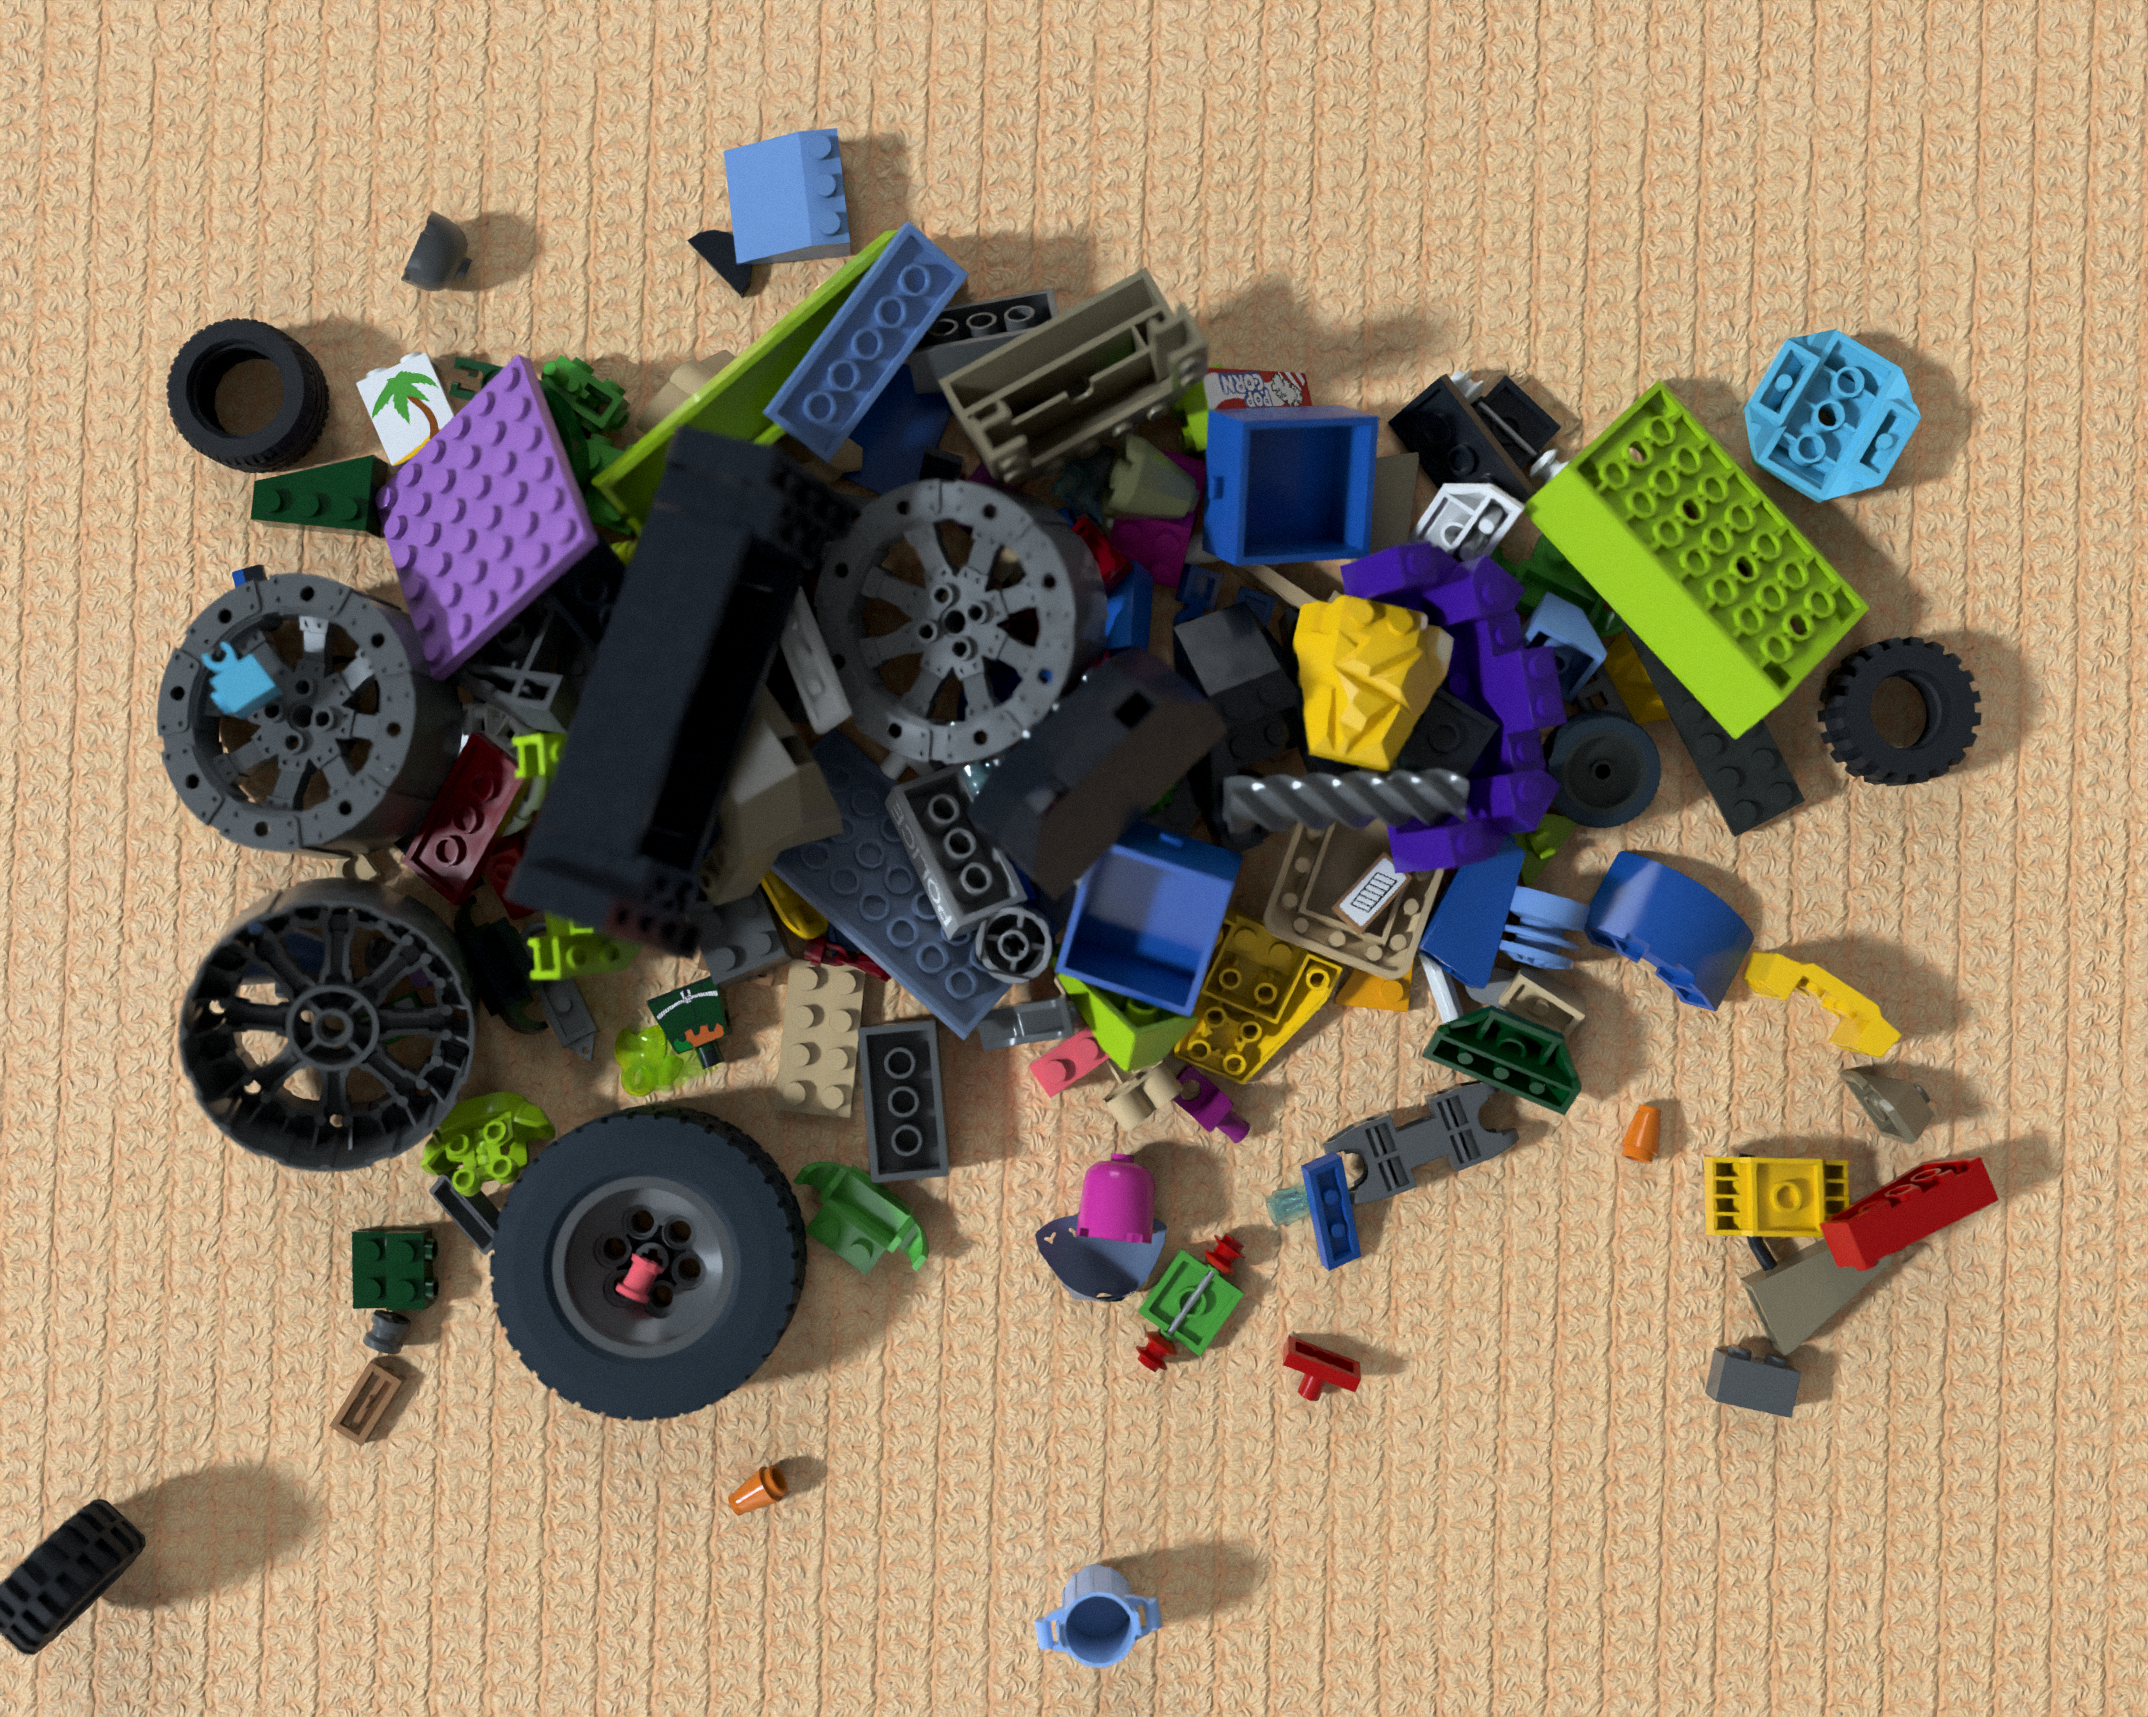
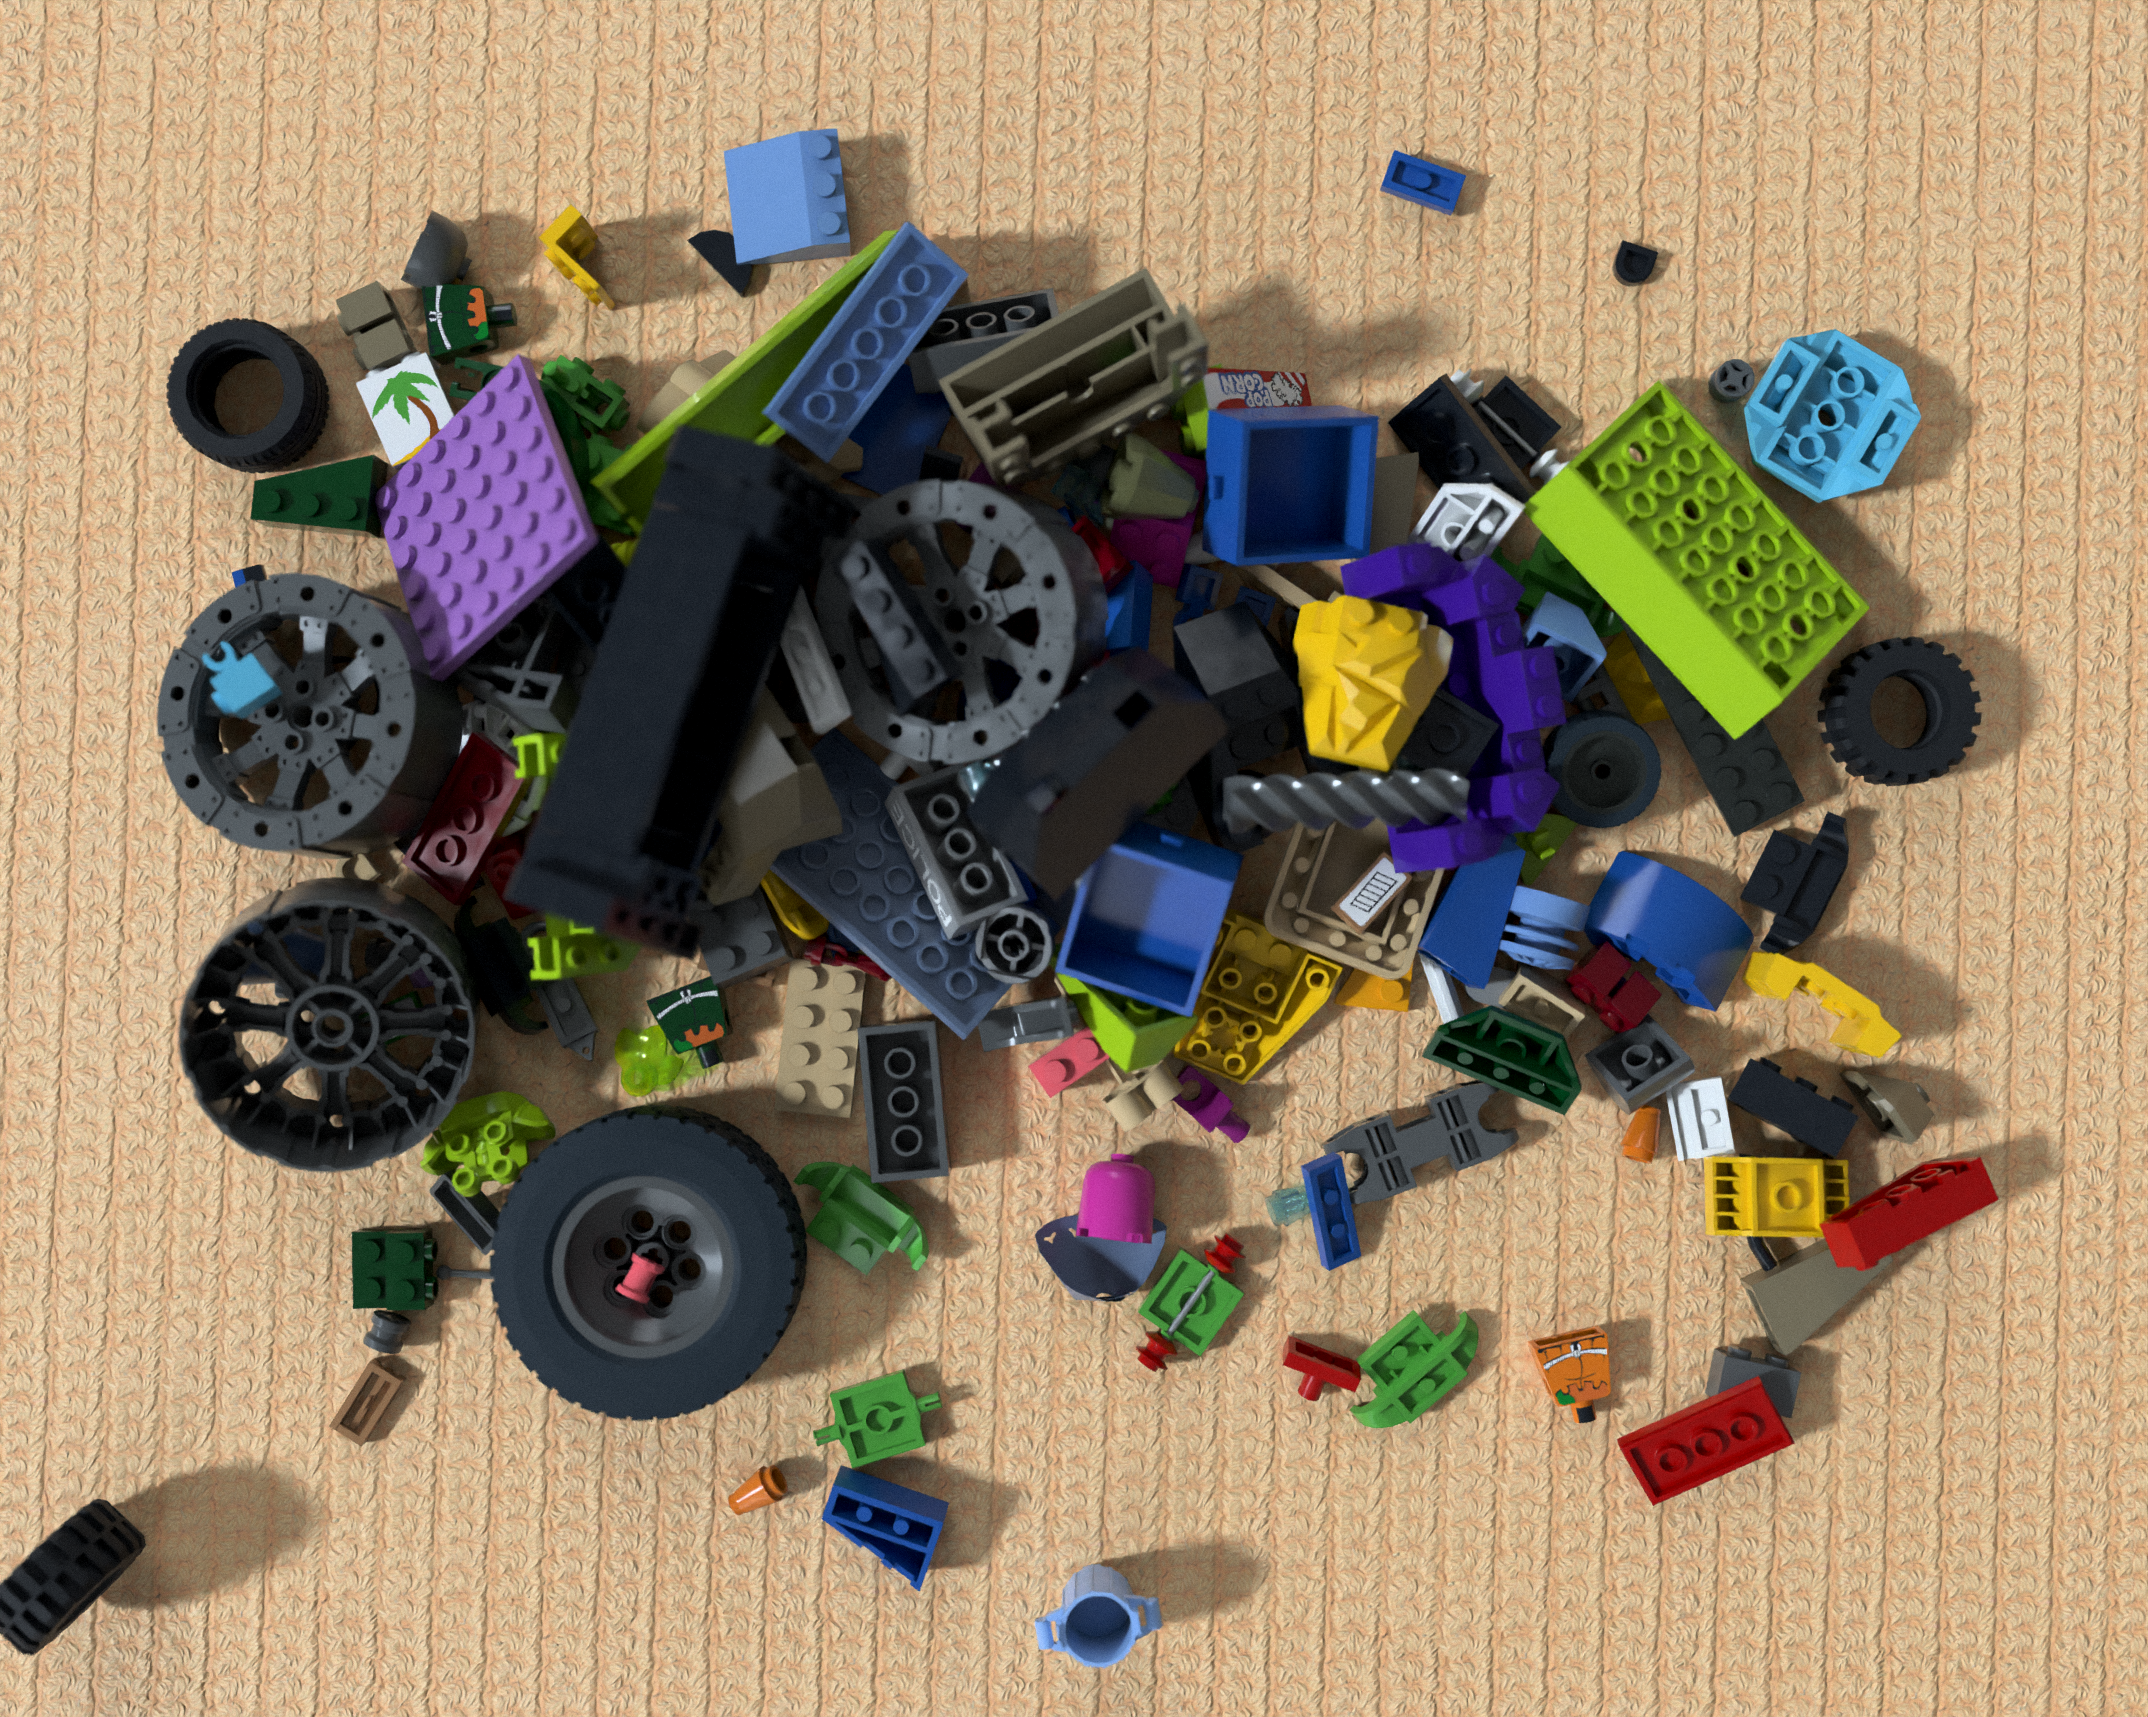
none -> dark tan piece [336,281,417,371]
none -> dark green torso [421,284,517,365]
none -> dark grey hinge [436,1265,494,1280]
none -> yellow bracket [539,204,615,310]
none -> bright green plate [813,1369,943,1469]
none -> blue wedge [822,1465,949,1592]
none -> black wedge [829,538,964,717]
none -> bright green plate [1350,1310,1479,1428]
none -> blue plate [1380,150,1466,216]
none -> orange torso [1527,1325,1611,1423]
none -> dark red piece [1563,941,1662,1034]
none -> dark grey brick [1585,1014,1695,1115]
none -> black tile [1612,240,1658,287]
none -> red tile [1617,1376,1795,1506]
none -> white plate [1666,1076,1735,1161]
none -> dark grey wheel [1708,359,1755,404]
none -> black wedge [1728,1057,1859,1159]
none -> black plate [1740,811,1849,955]

